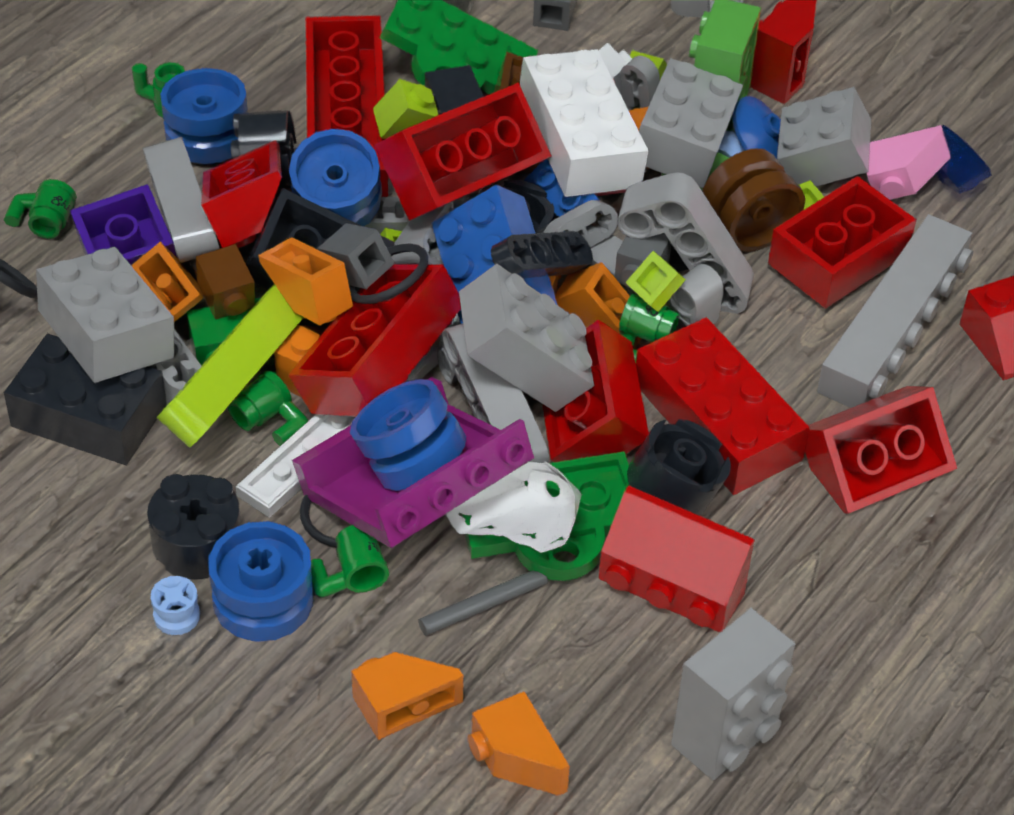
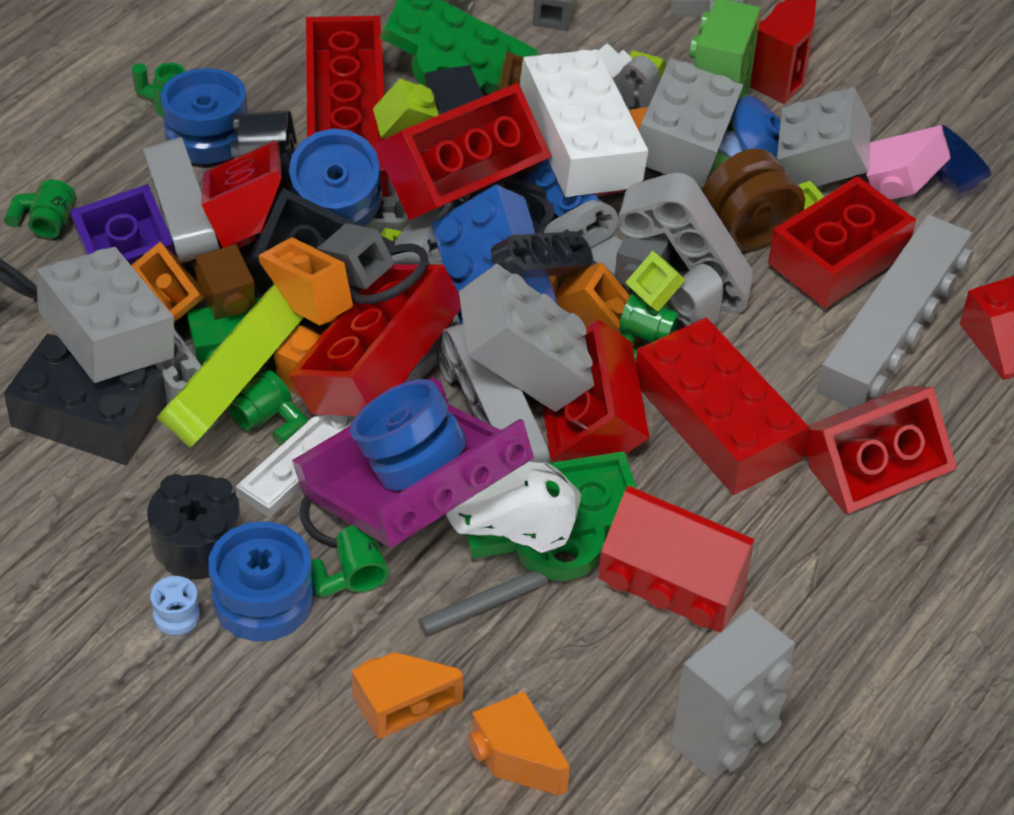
black brick [626,419,731,516] -> none

